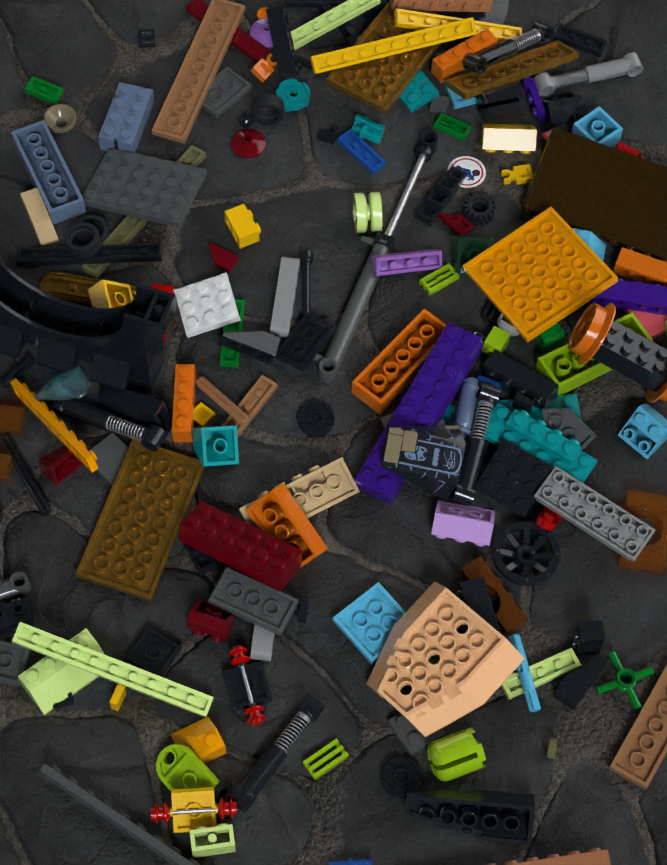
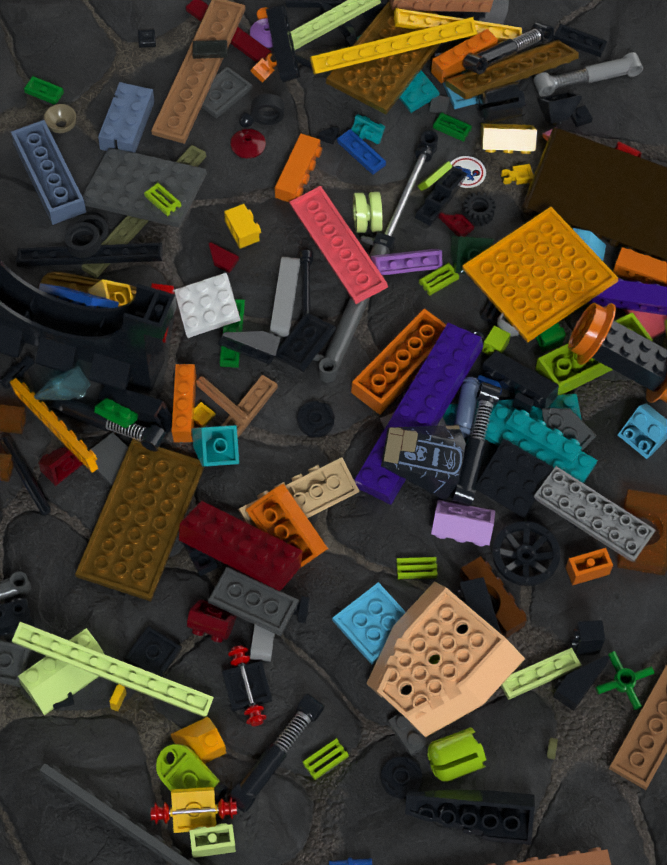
tan slope [20,188,59,247] -> none
teal plate [276,79,310,112] -> none
medium azure axle [508,634,541,712] -> none
dark purple hinge [523,77,545,124] -> none
red plate [536,506,562,531] -> none
medium azure brick [572,106,623,147] -> none
none -> blue plate [39,283,119,308]
none -> green plate [94,398,138,428]
none -> lime tile [144,183,181,216]
none -> pearl dark grey tile [193,40,228,59]
none -> orange brick [275,133,322,203]
none -> coral plate [290,186,388,304]
none -> lime tile [396,557,438,579]
none -> lime tile [417,161,452,191]
none -> orange brick [566,548,613,585]

